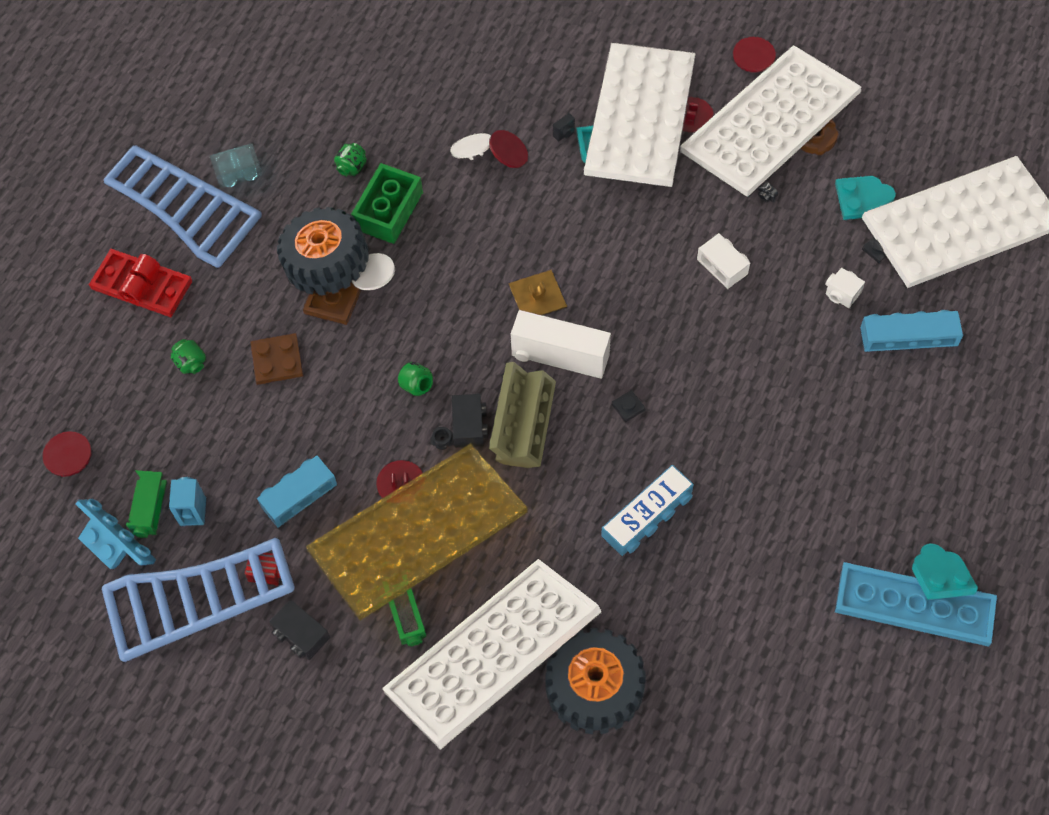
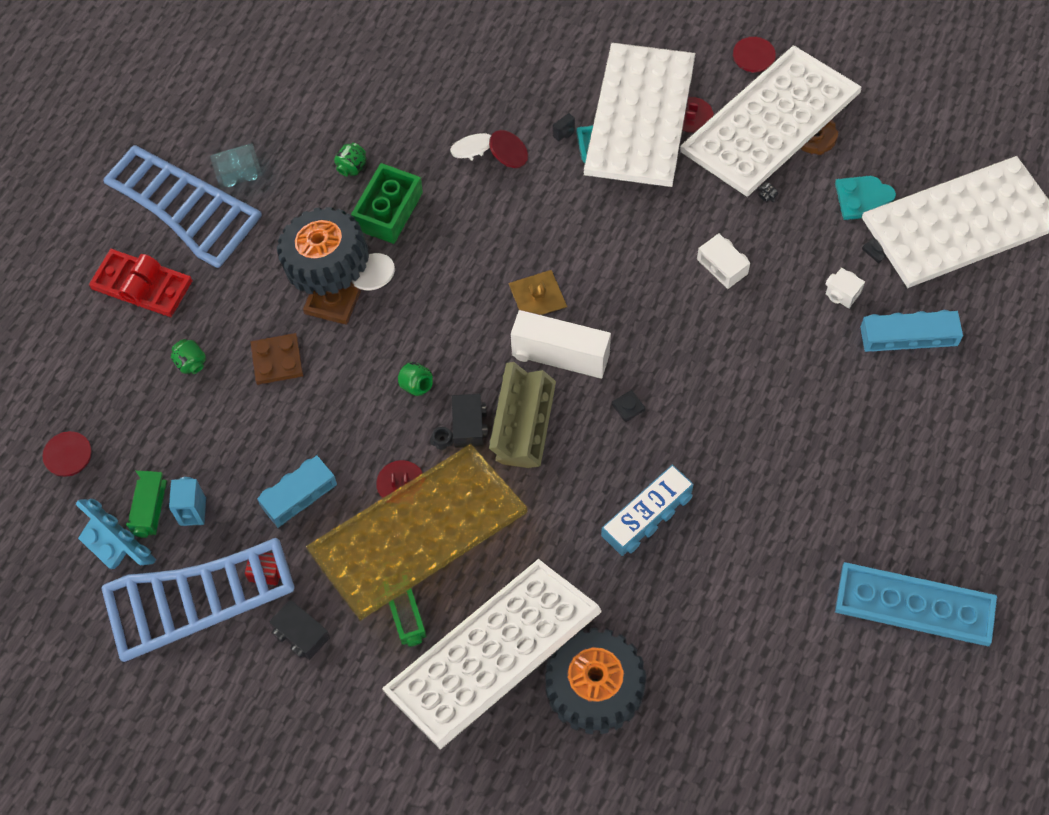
teal plate [912,544,978,600] -> none

